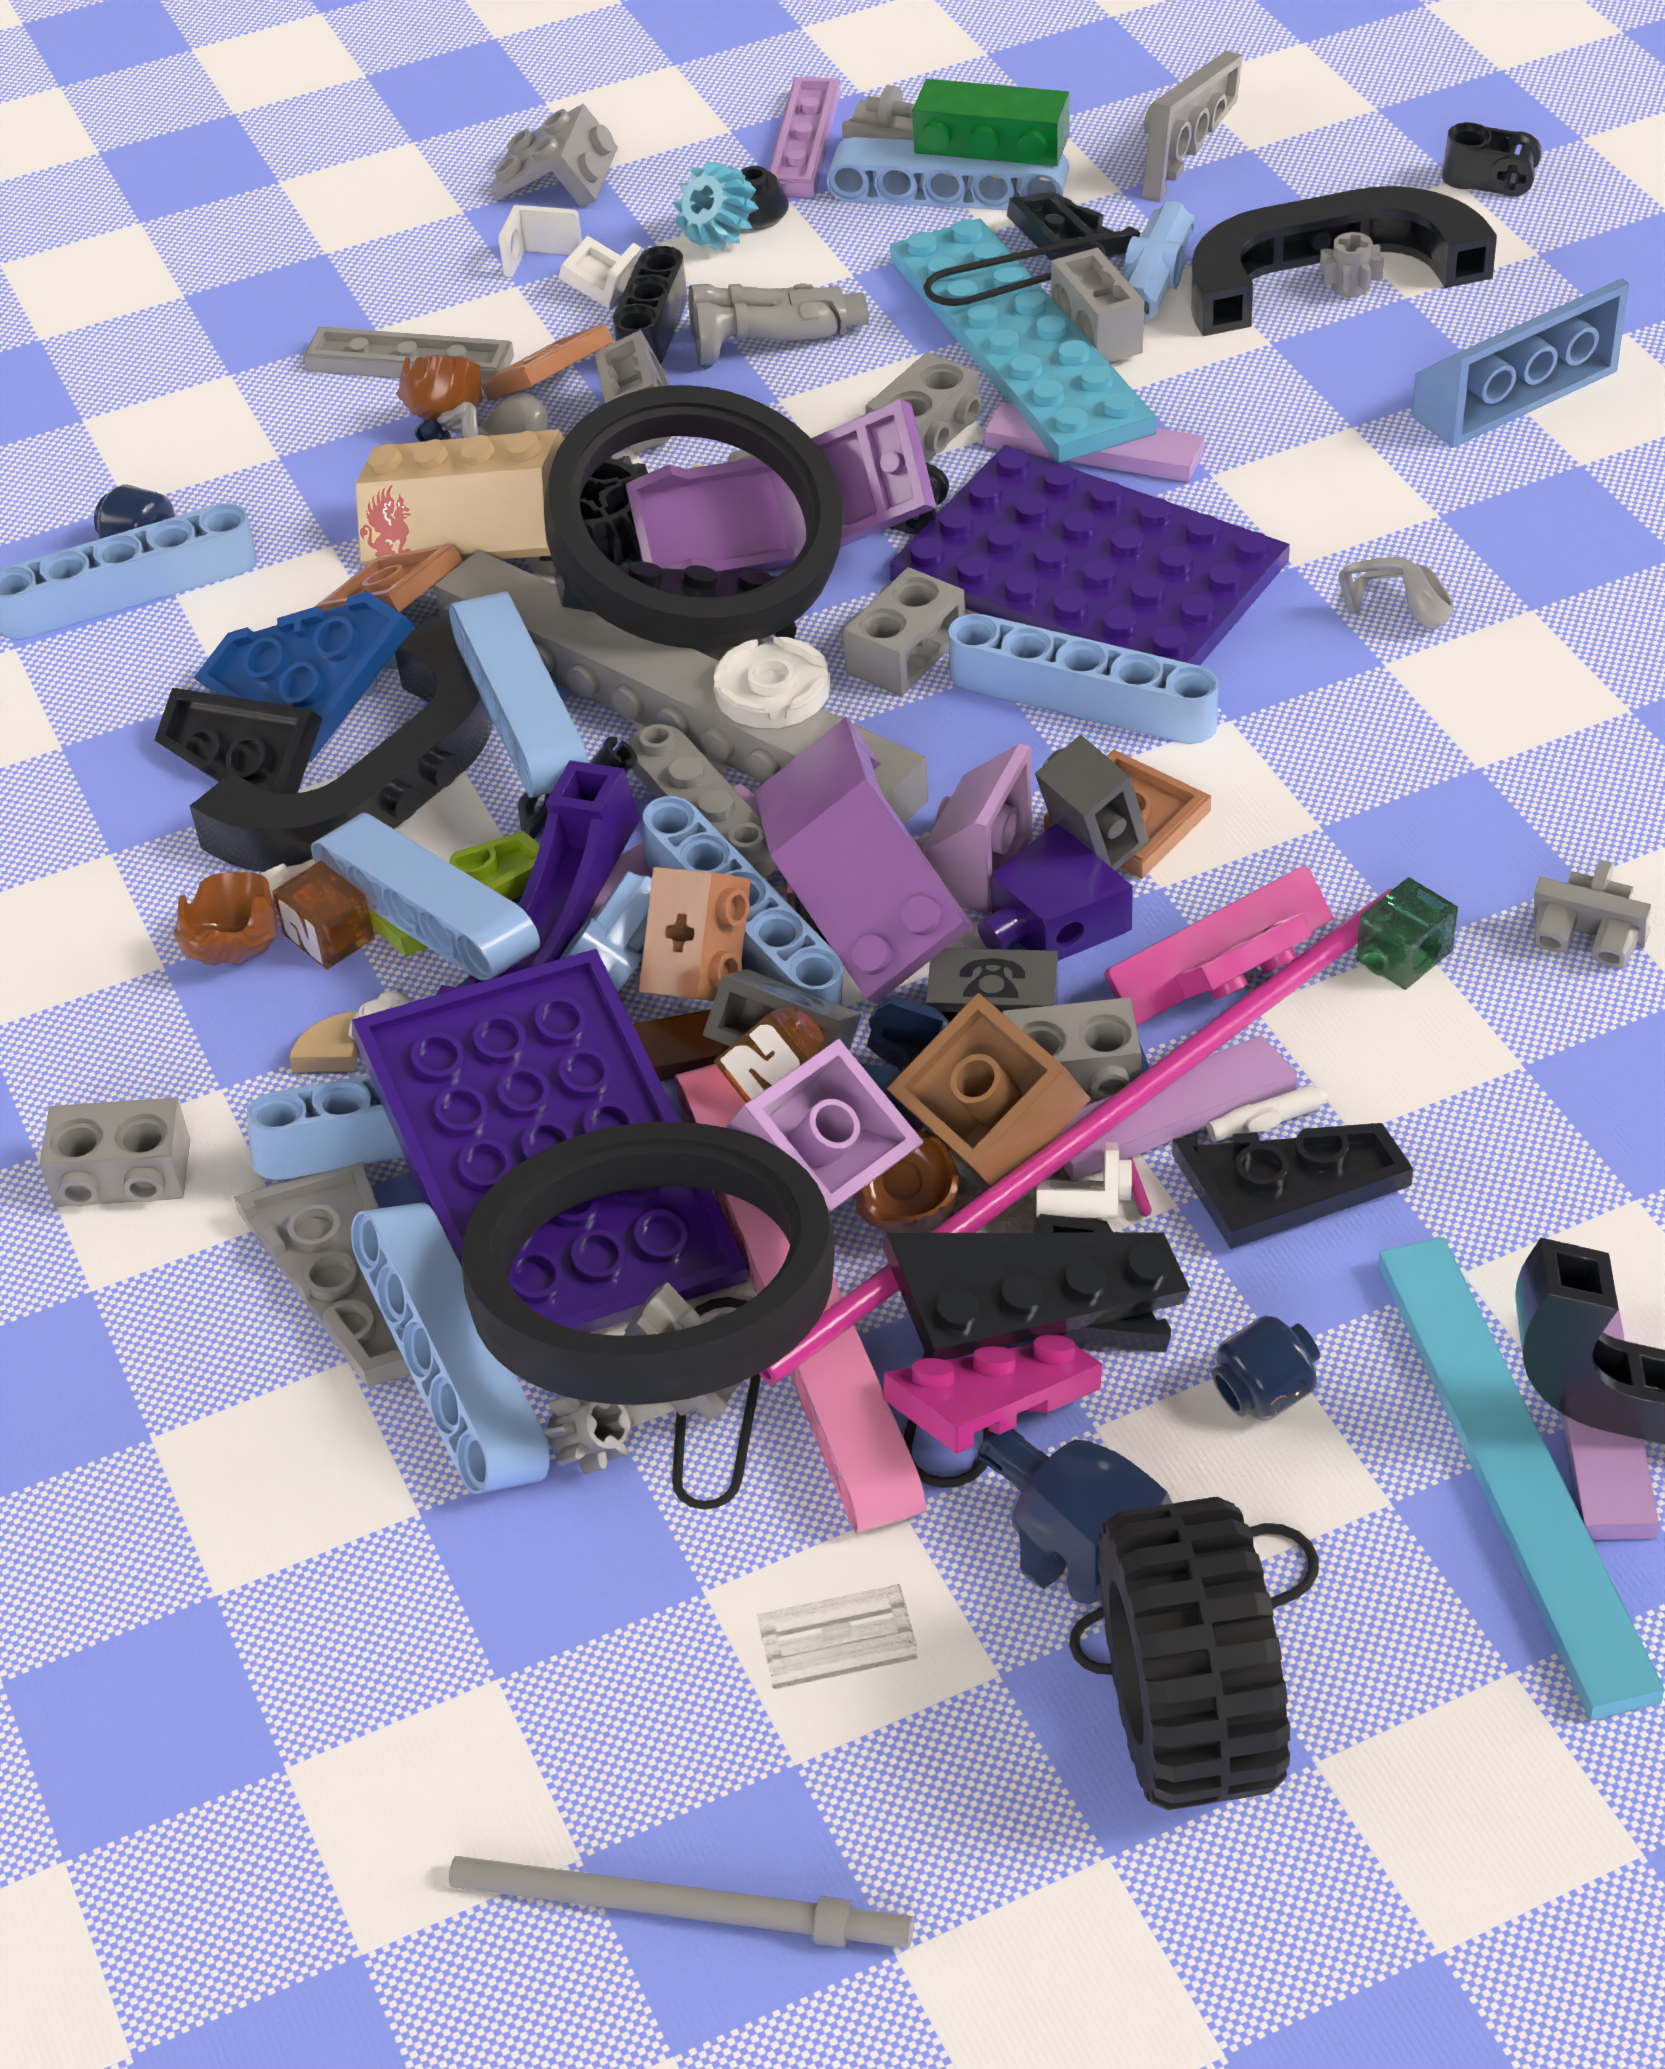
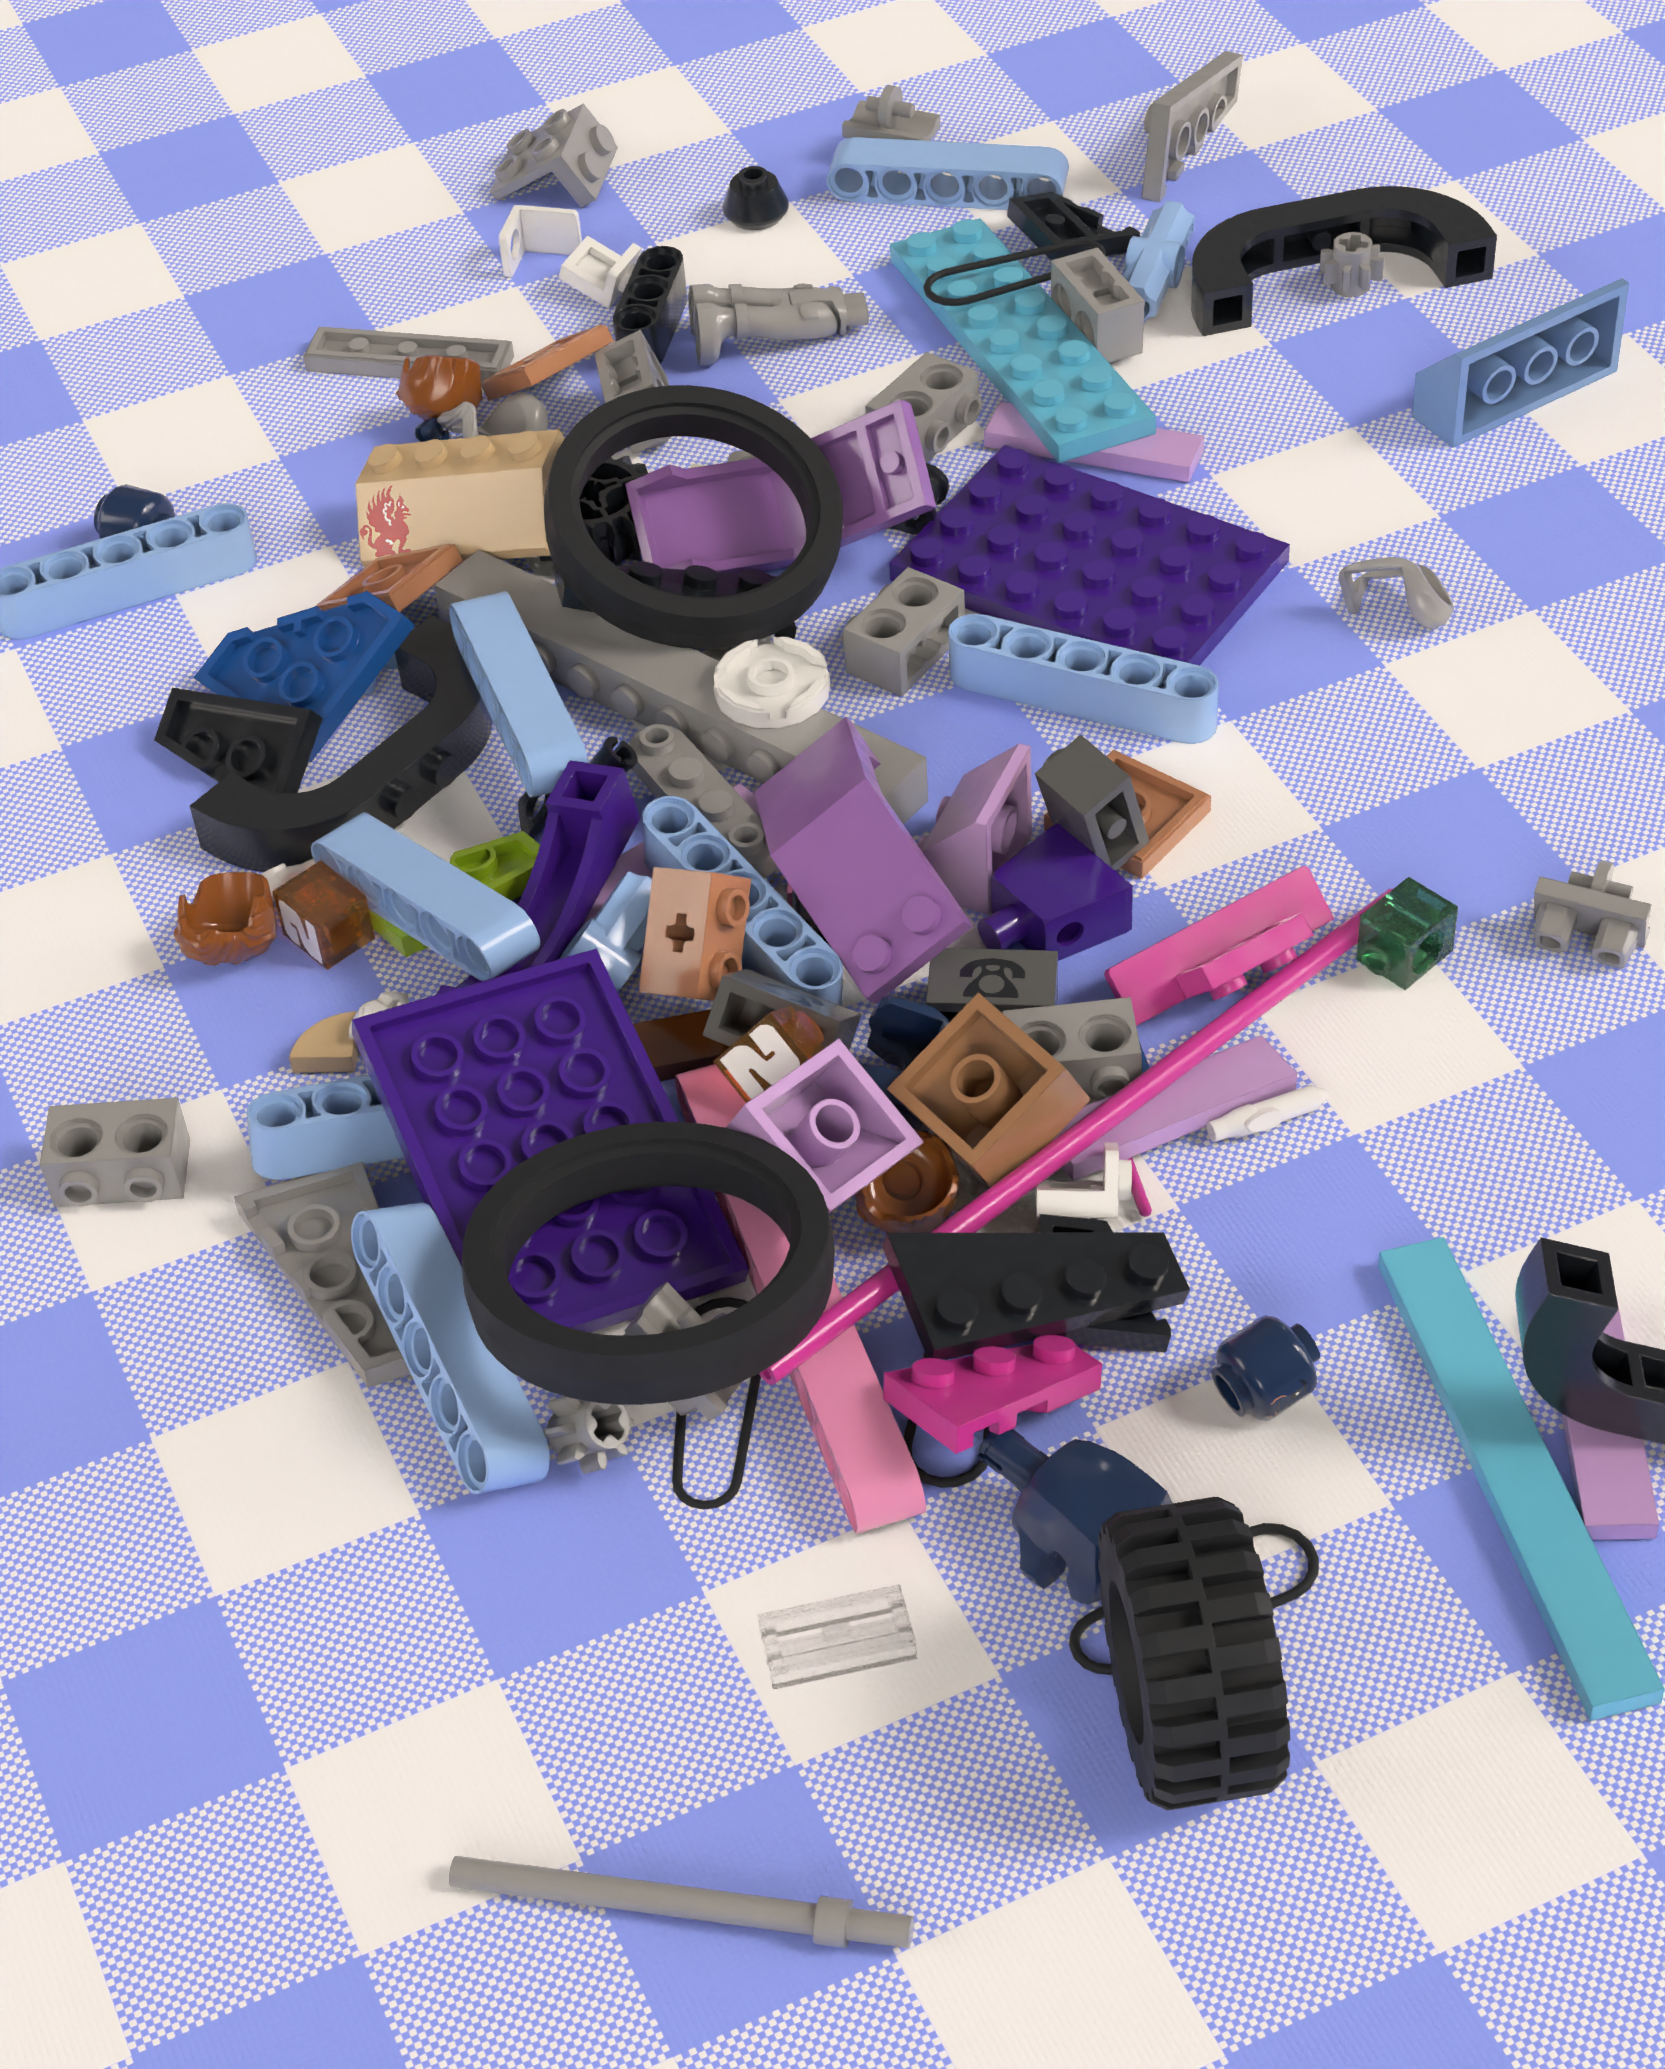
medium azure gear [672,162,759,250] -> none
lavender tile [769,77,841,198] -> none
green brick [912,79,1070,167] -> none
black wing [1172,1123,1414,1249] -> none
black piece [1442,122,1542,196] -> none

